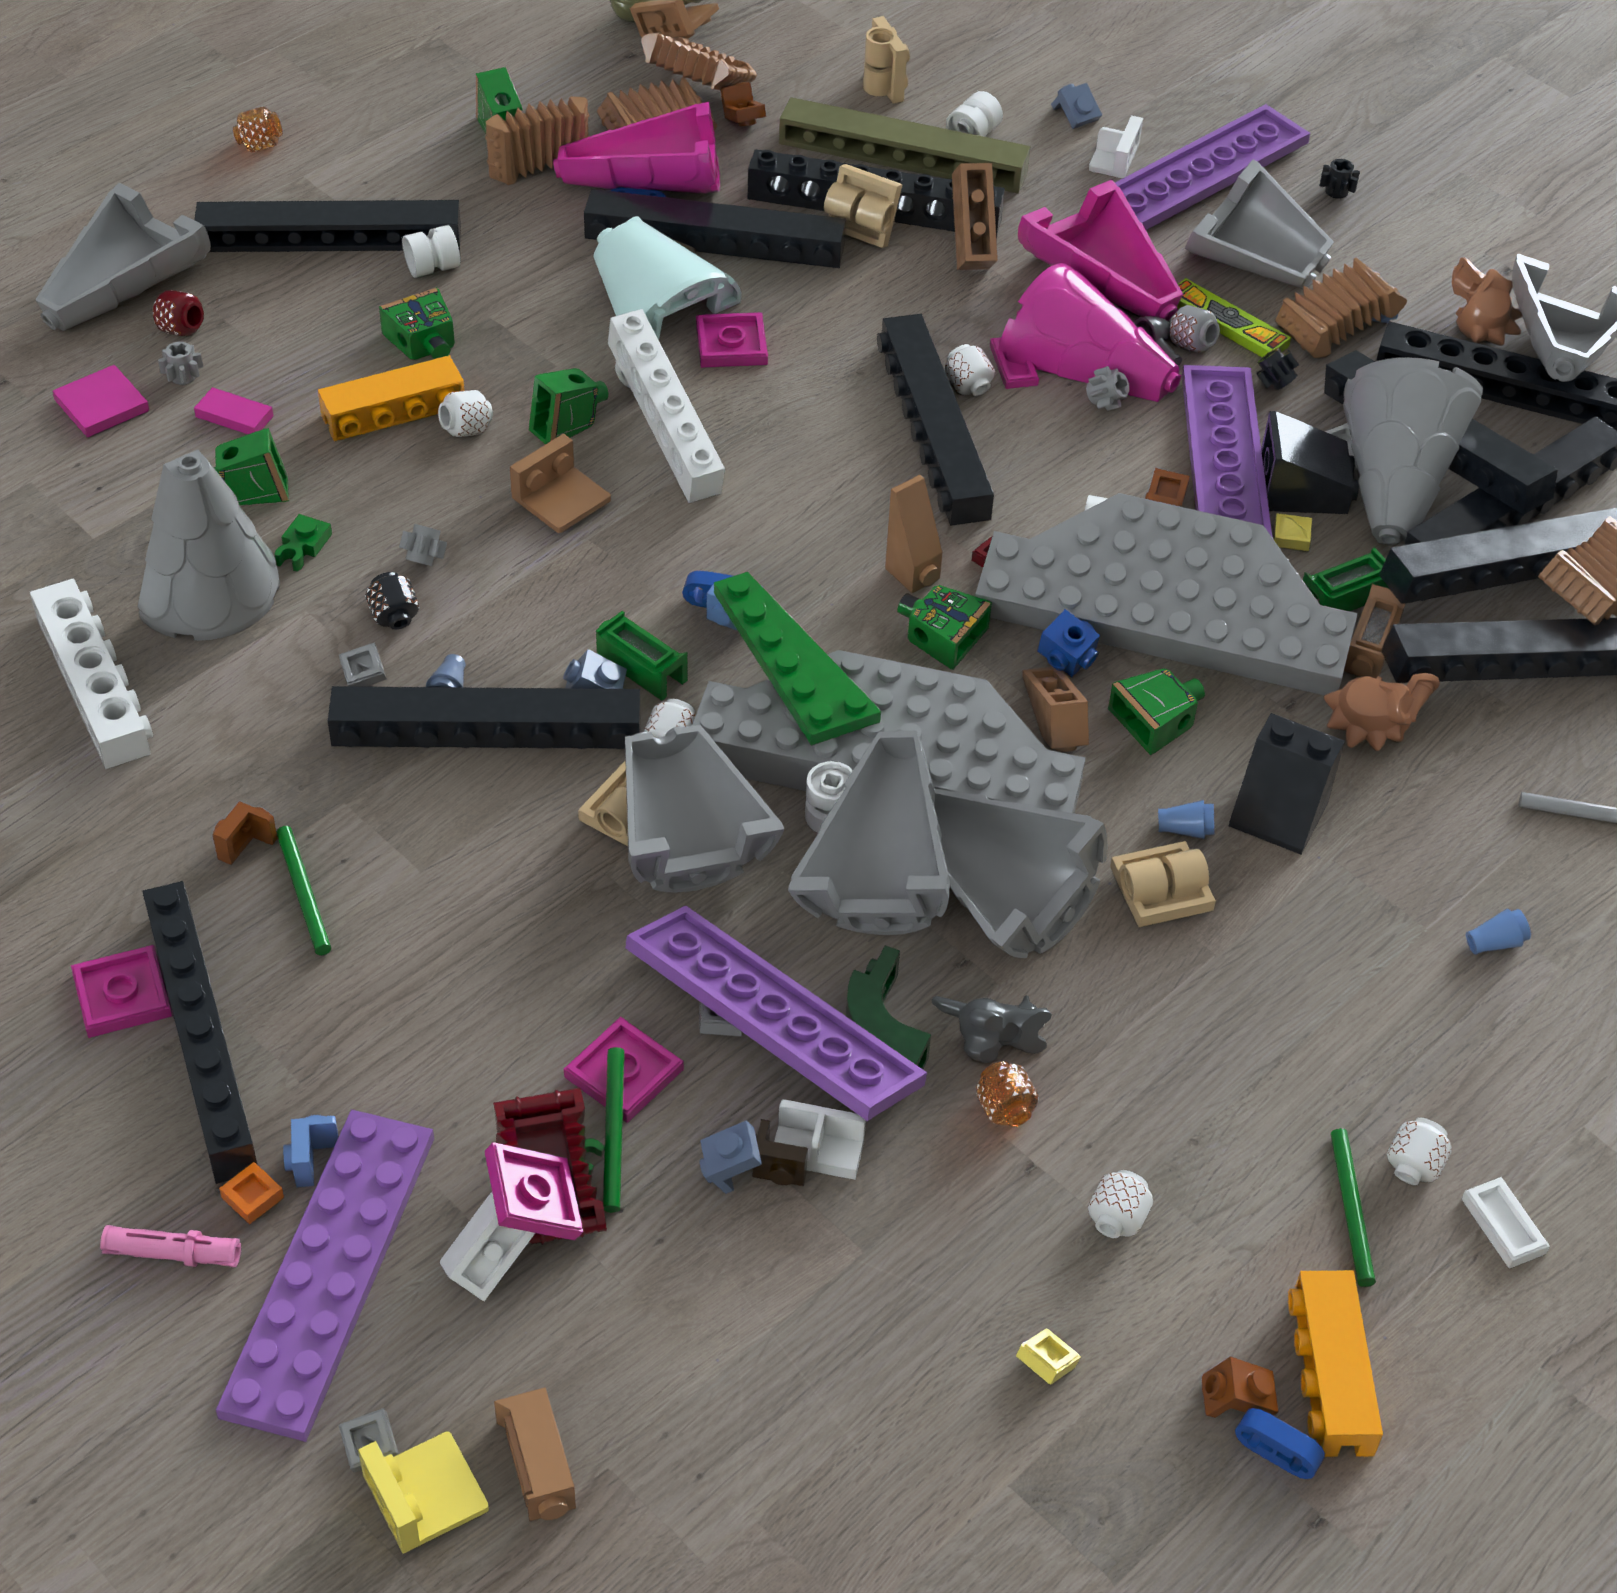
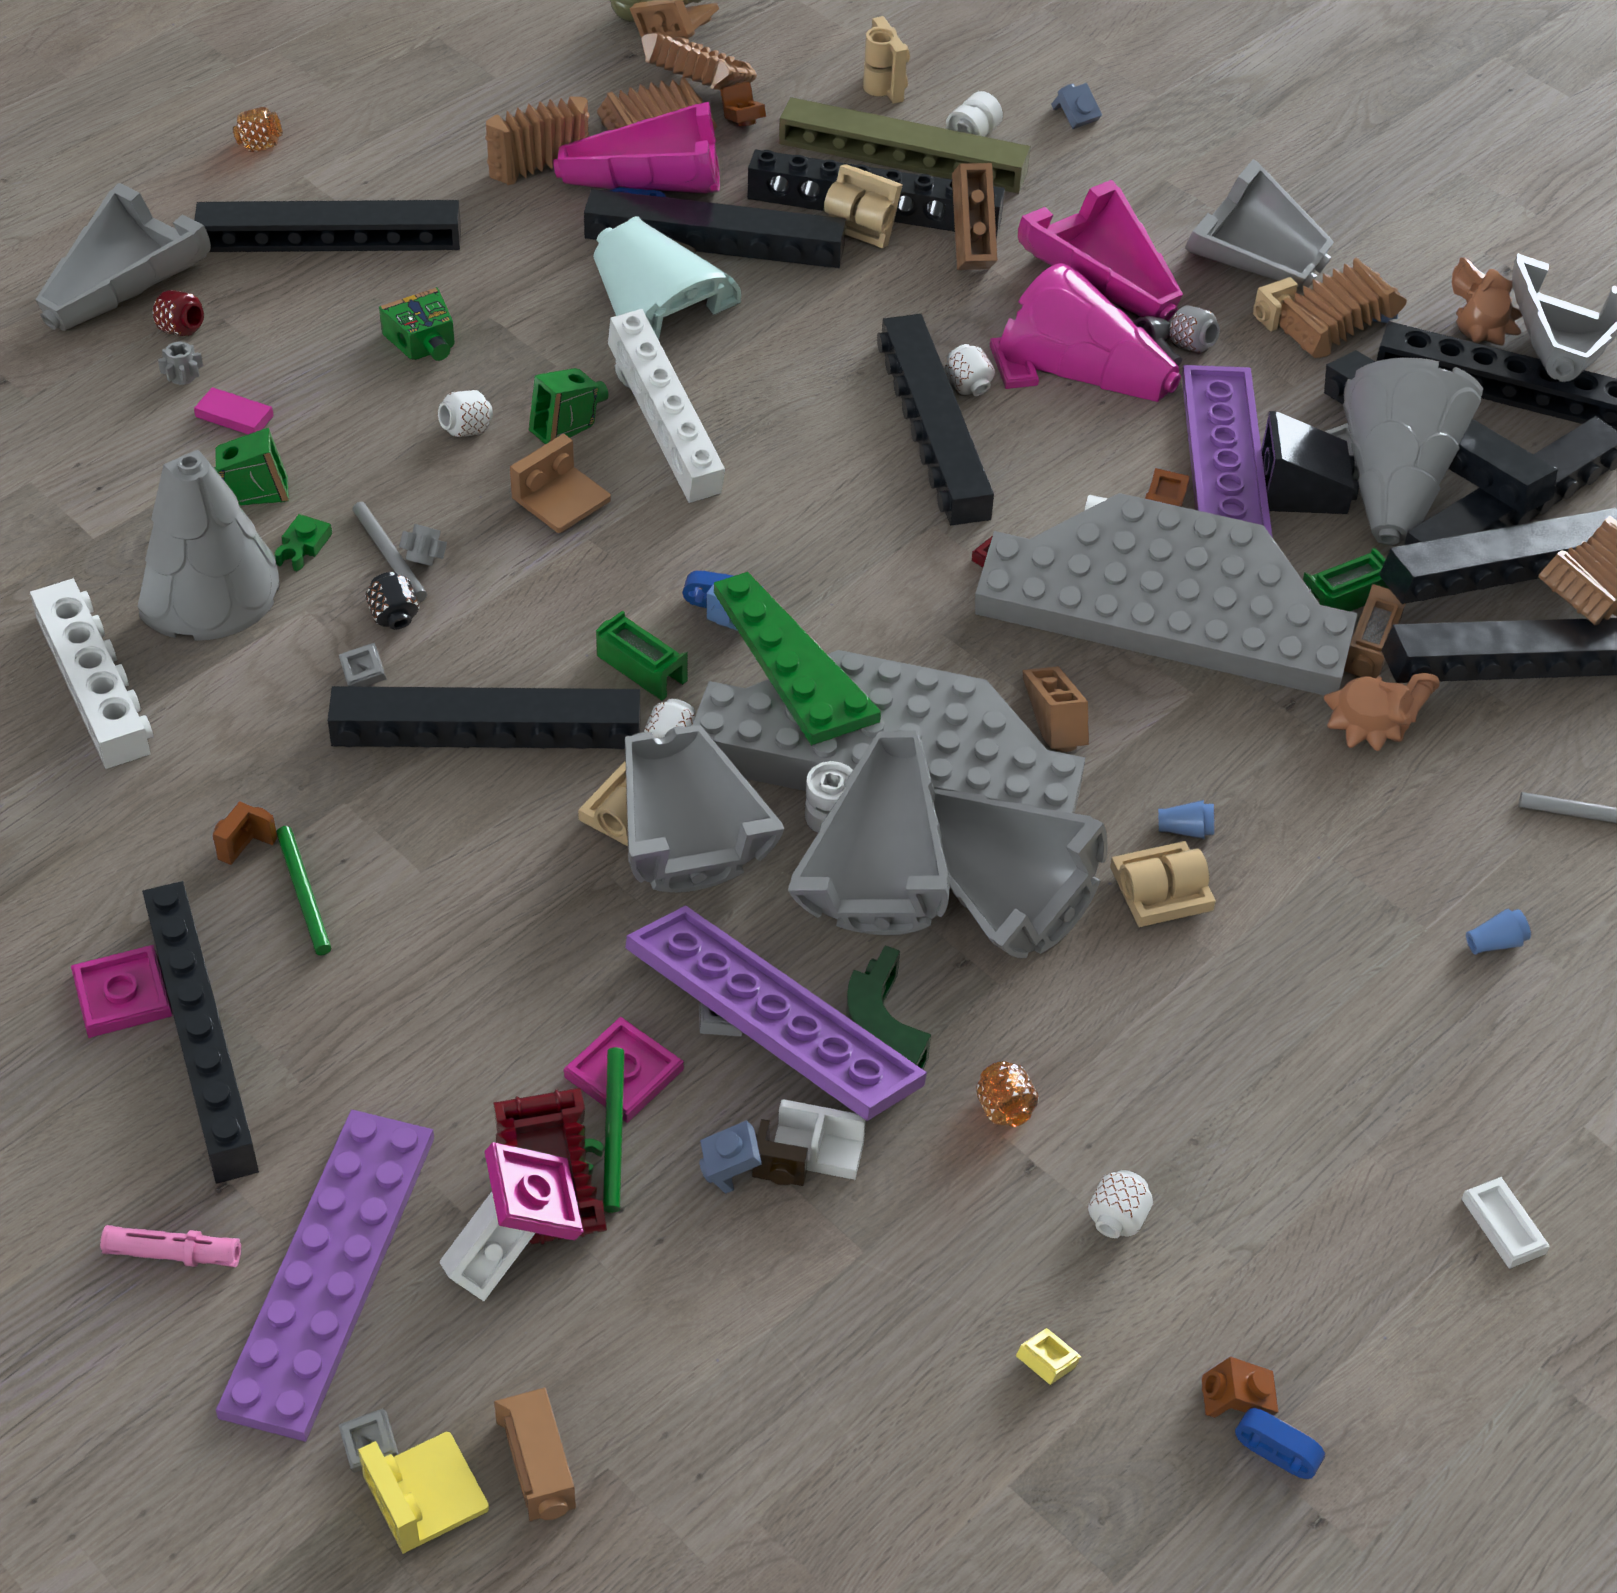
dark pink tile [52,365,149,437] -> none
orange plate [219,1162,284,1225] -> none
medium blue bracket [283,1115,339,1188] -> none
light orange brick [318,355,465,442] -> none
white wheel [402,225,460,278] -> none
sand blue cone [426,654,466,687] -> none
green torso [476,67,523,134] -> none
sand blue bracket [563,649,627,689] -> none
dark pink tile [696,312,768,368] -> none
medium nougat slope [885,475,943,593] -> none
green torso [897,585,992,670] -> none
dark grey animal [932,995,1052,1063] -> none
blue brick [1037,609,1100,677] -> none
light grey gear [1086,366,1129,411] -> none
white panel [1089,115,1143,178] -> none
green torso [1108,668,1205,755] -> none
medium lavender plate [1115,104,1310,230] -> none
tile [1177,278,1291,357] -> none
black slope [1228,713,1345,855] -> none
black gear [1256,348,1299,390] -> none
light yellow tile [1273,513,1312,551] -> none
light orange brick [1288,1270,1383,1457] -> none
black gear [1319,159,1360,199] -> none
green bar [1330,1128,1376,1287] -> none
white head [1387,1118,1452,1185] -> none
none -> light grey bar [352,502,427,602]
none -> tan bracket [1253,277,1298,332]

